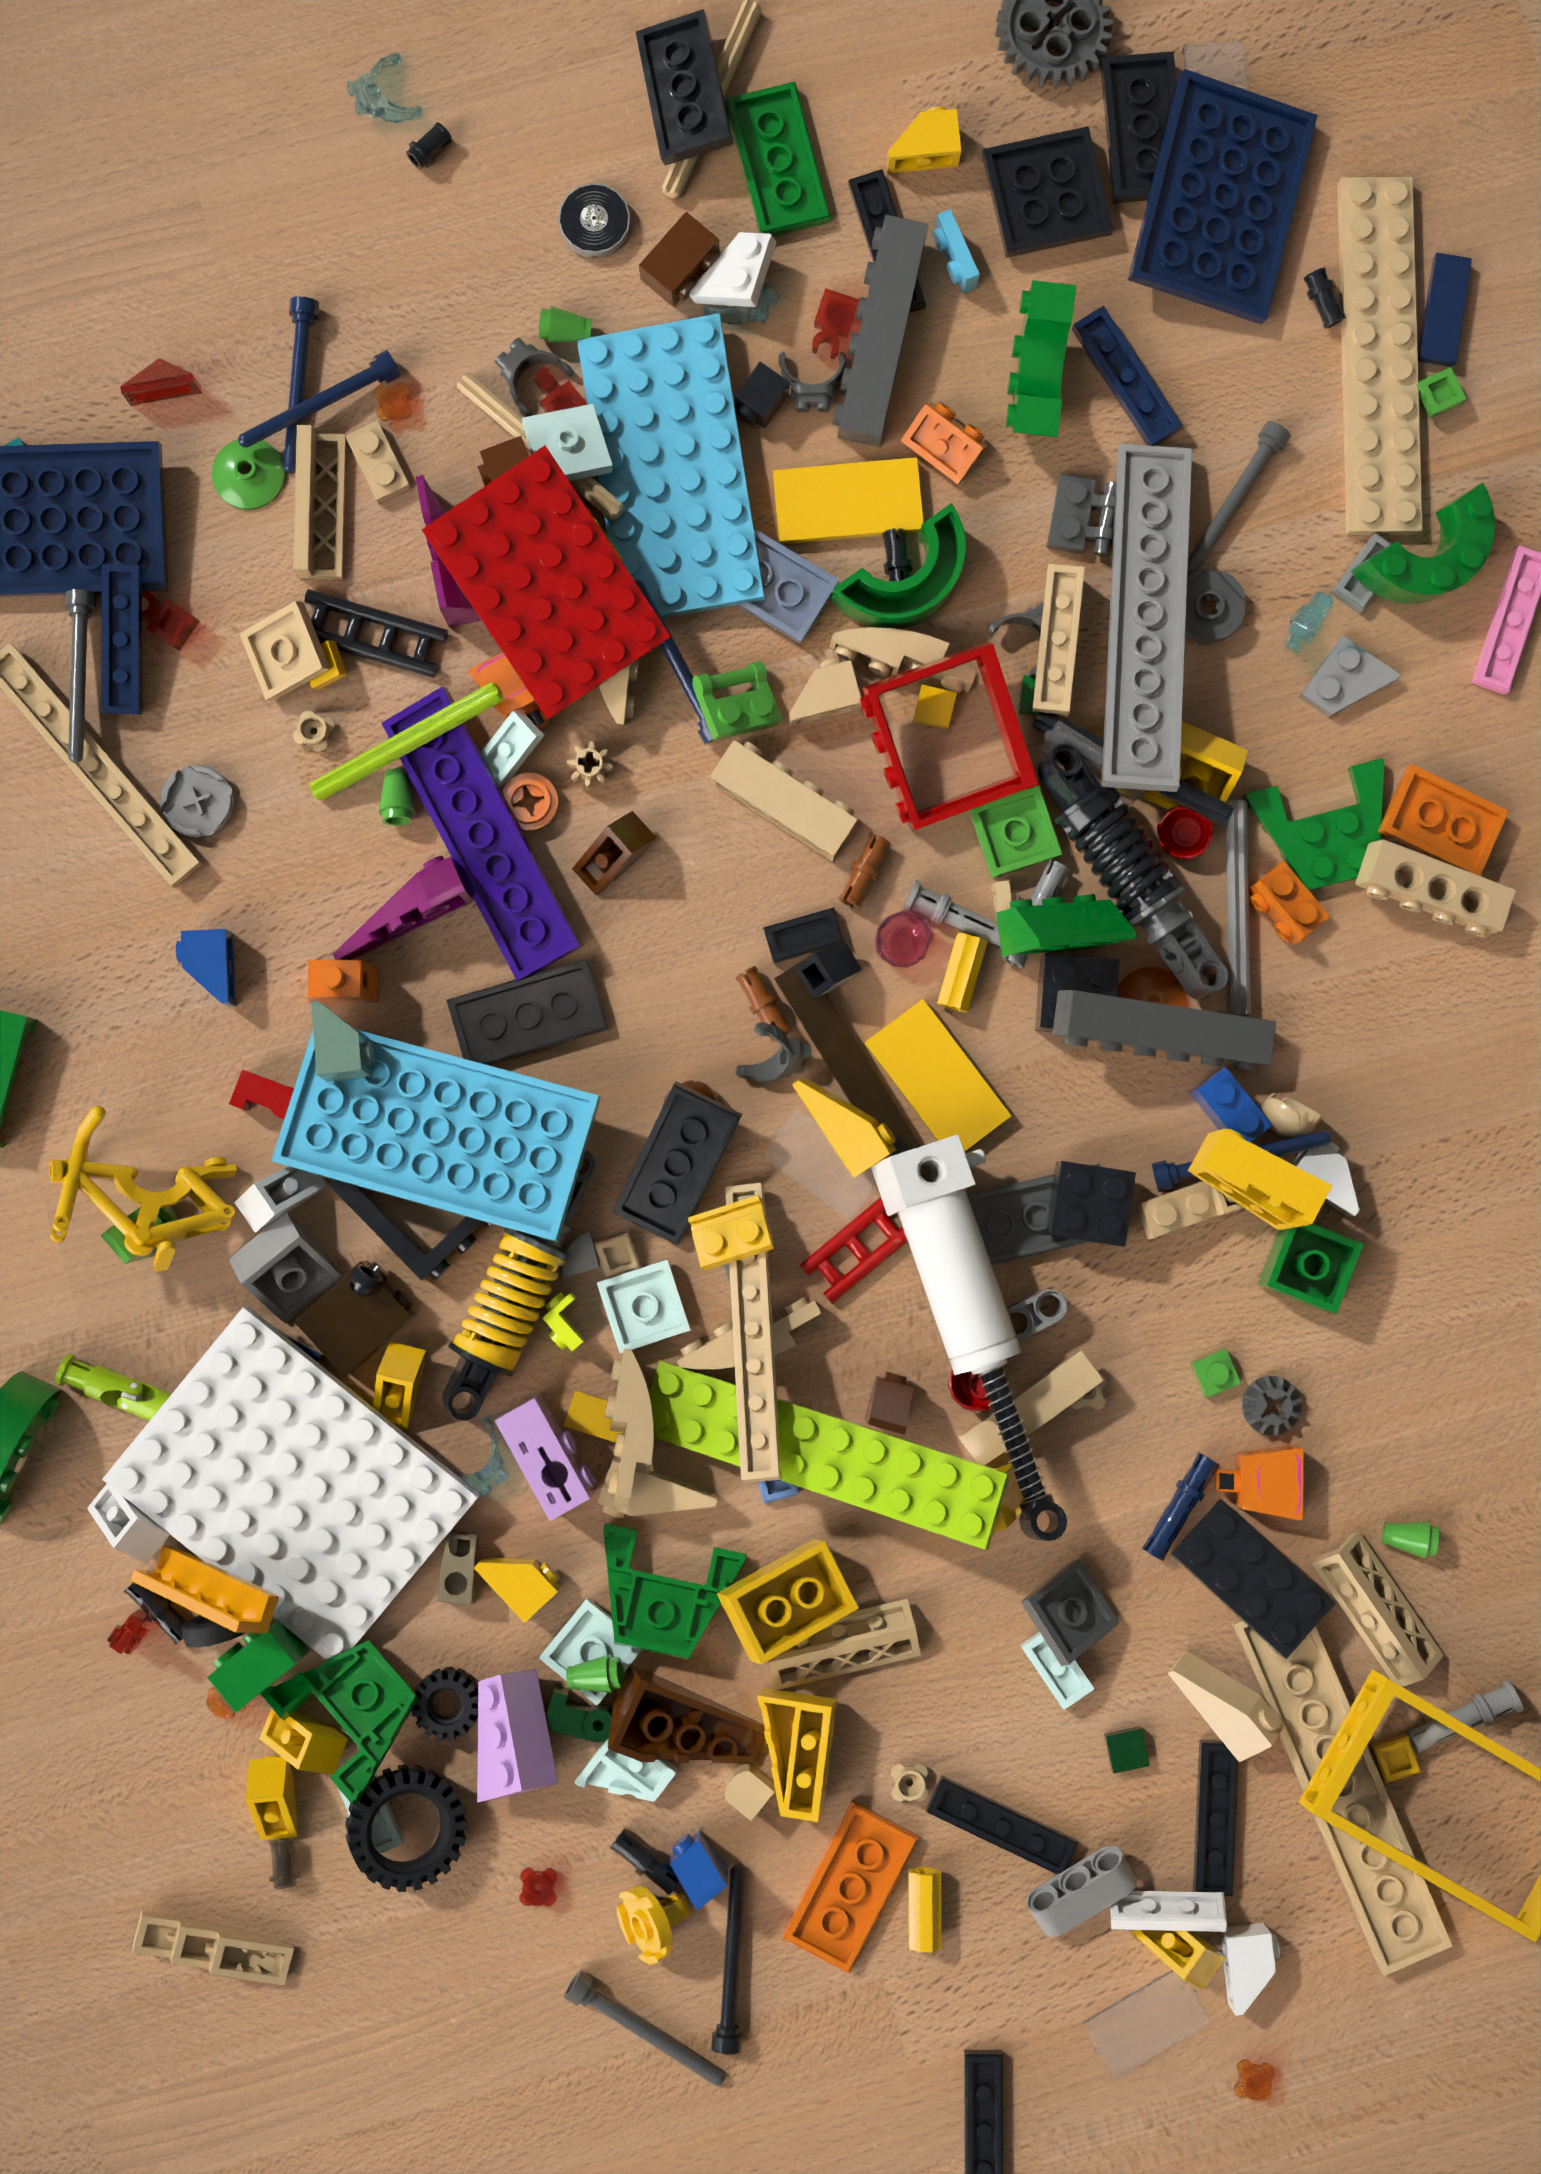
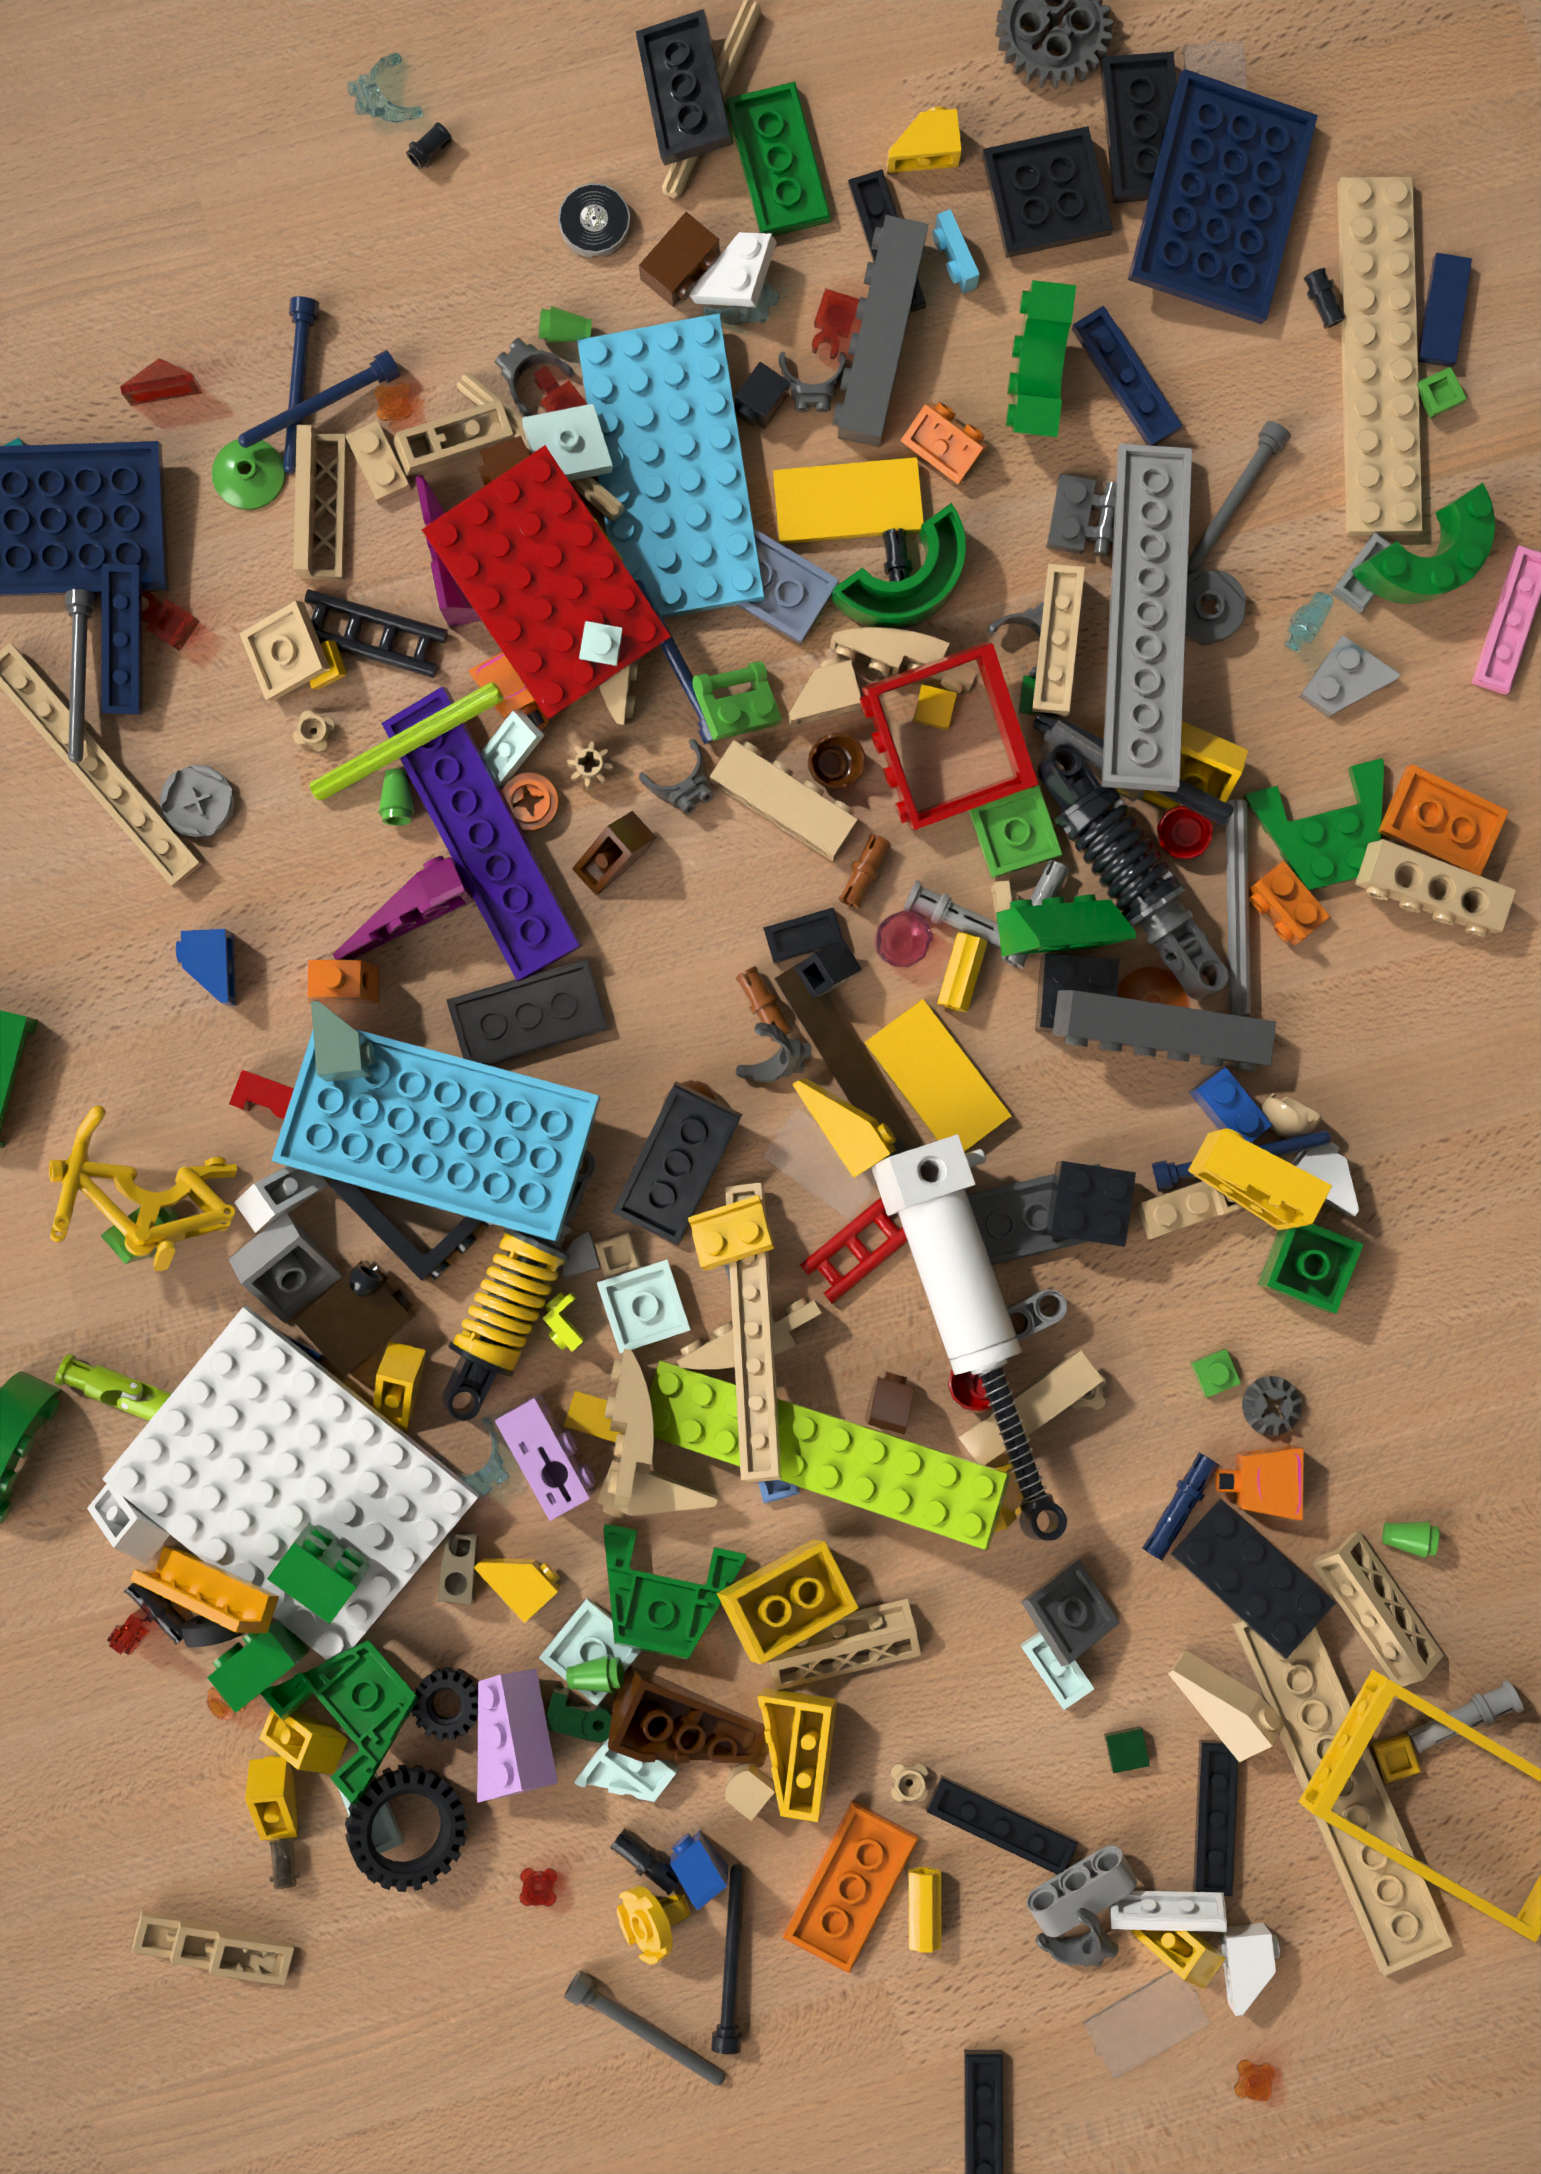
none -> green brick [267,1522,370,1624]
none -> tan slope [394,399,513,477]
none -> light aqua plate [579,621,623,666]
none -> dark grey helmet [639,739,714,815]
none -> reddish brown hair [807,733,866,789]
none -> dark grey helmet [1036,1908,1119,1967]

